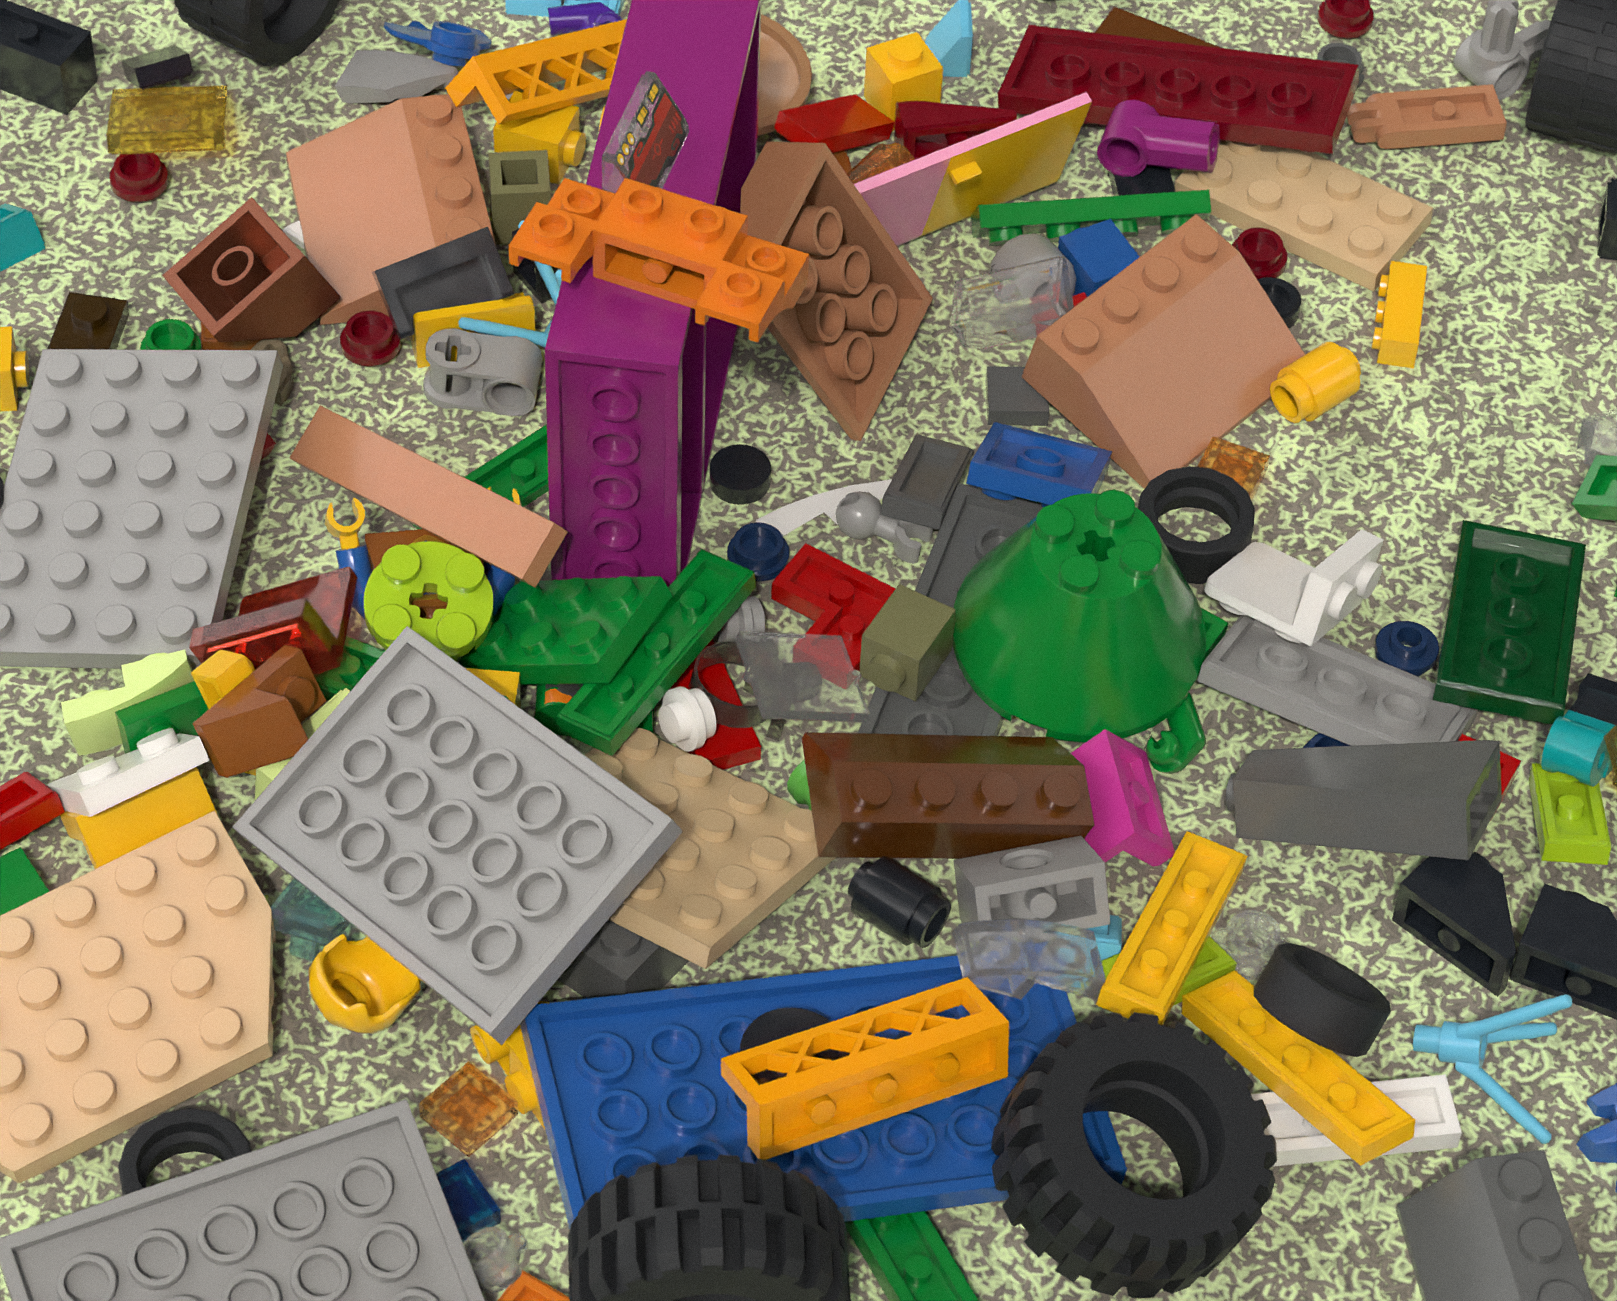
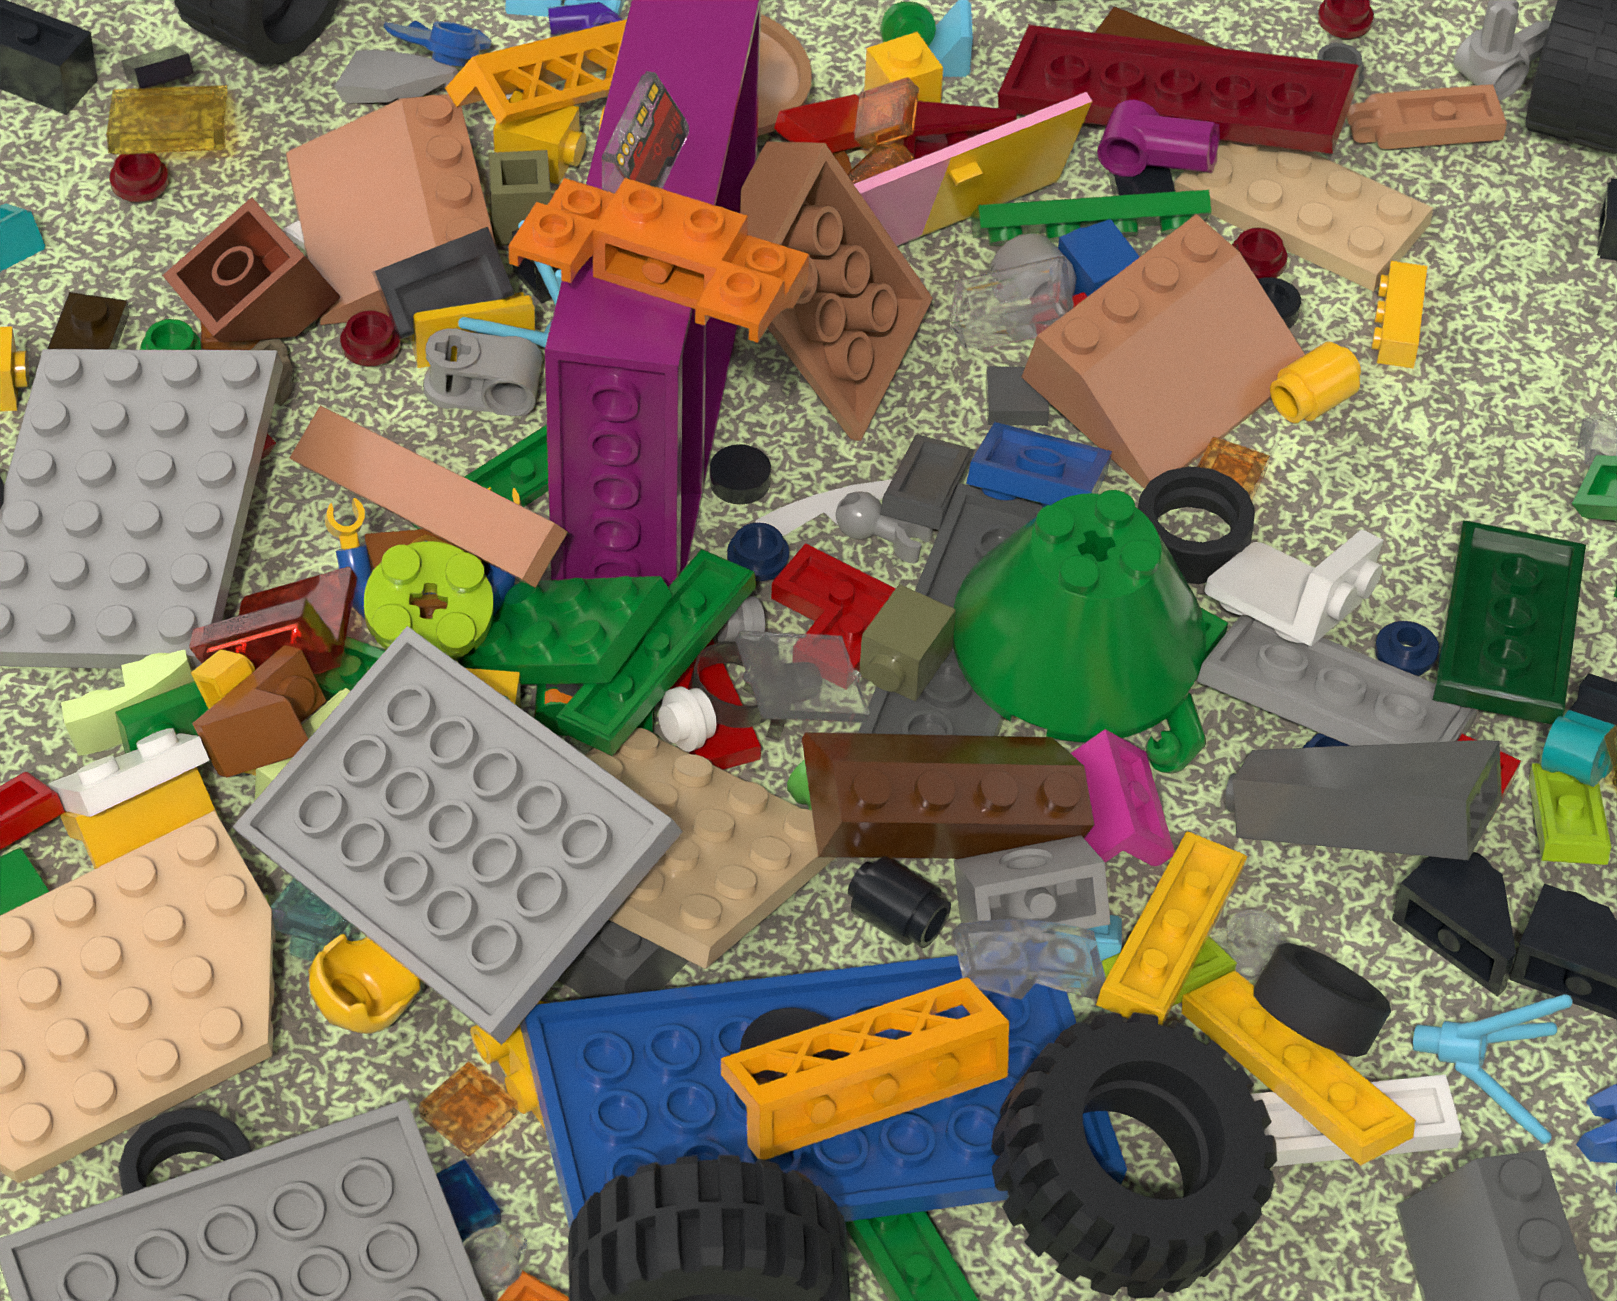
none -> clear orange tile [854,77,919,149]
none -> green plate [880,1,936,46]

